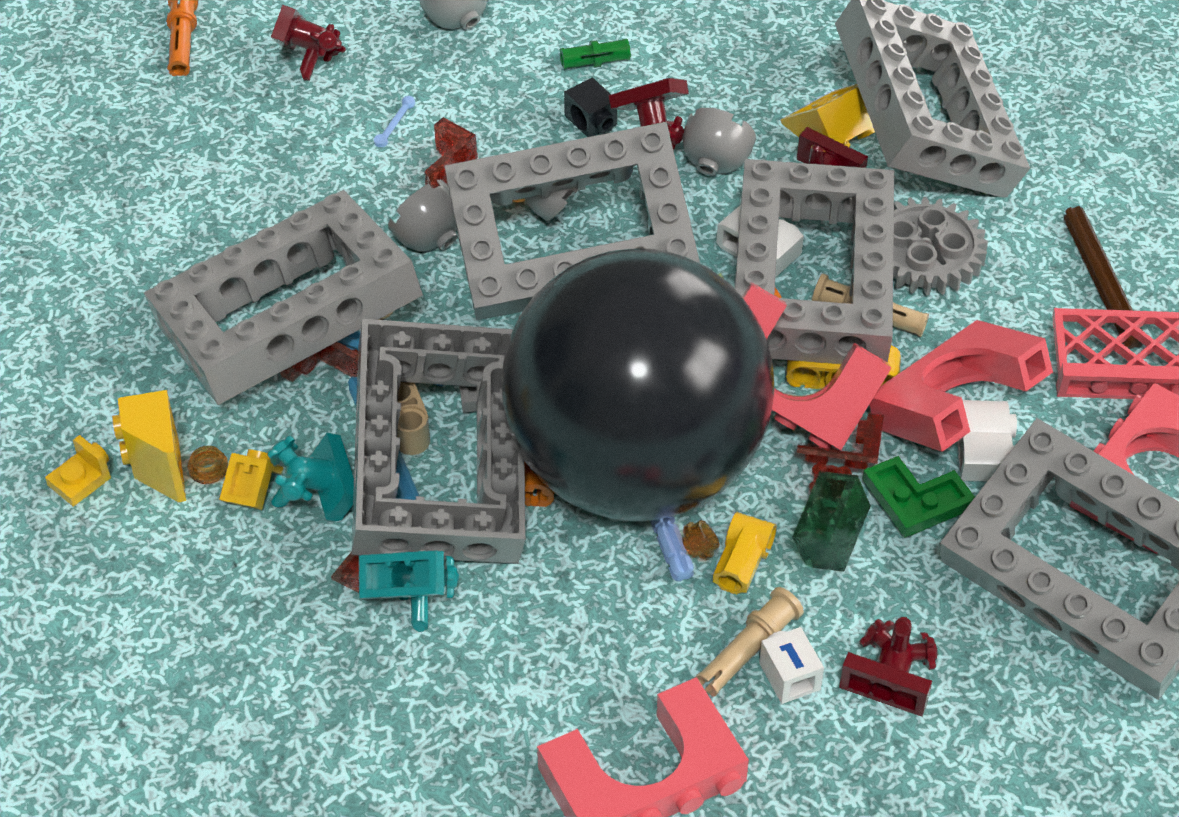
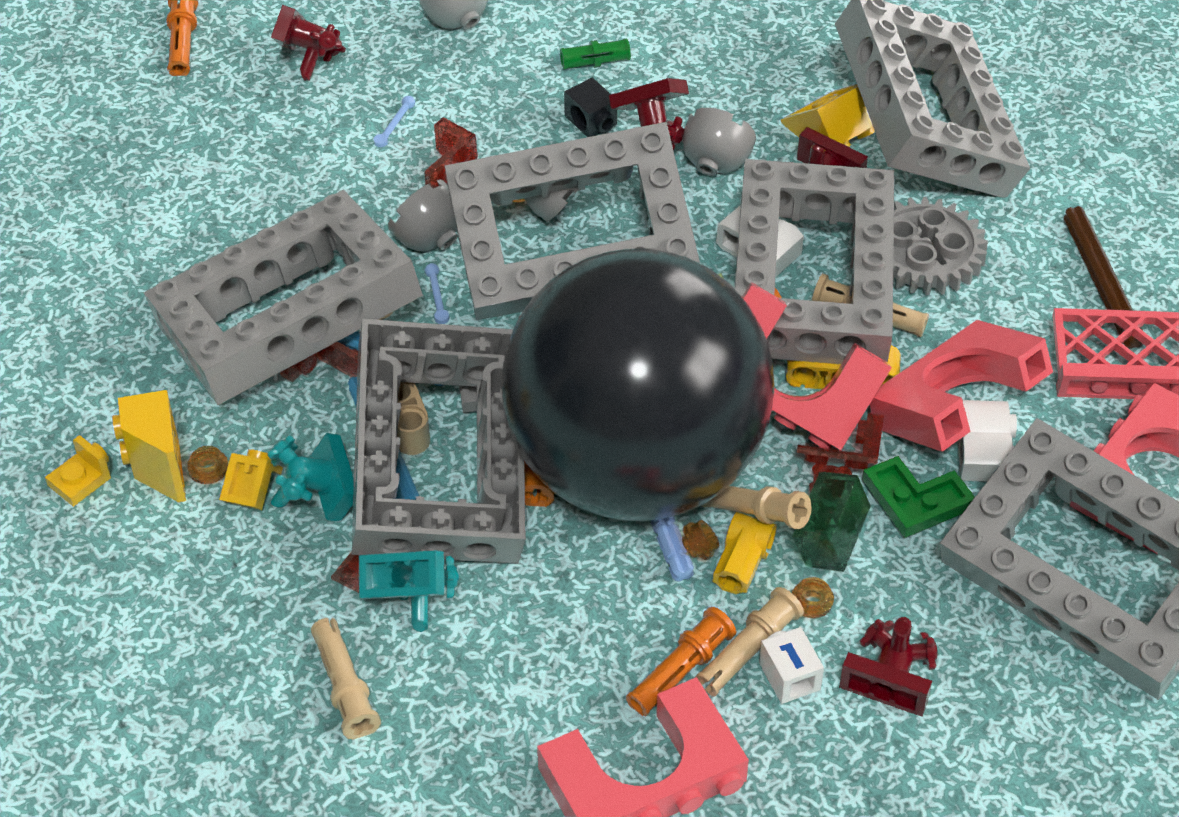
none -> tan pin [311,618,381,740]
none -> light blue hinge [425,263,449,324]
none -> orange pin [626,606,737,716]
none -> tan pin [701,486,812,529]
none -> clear orange plate [792,577,834,618]

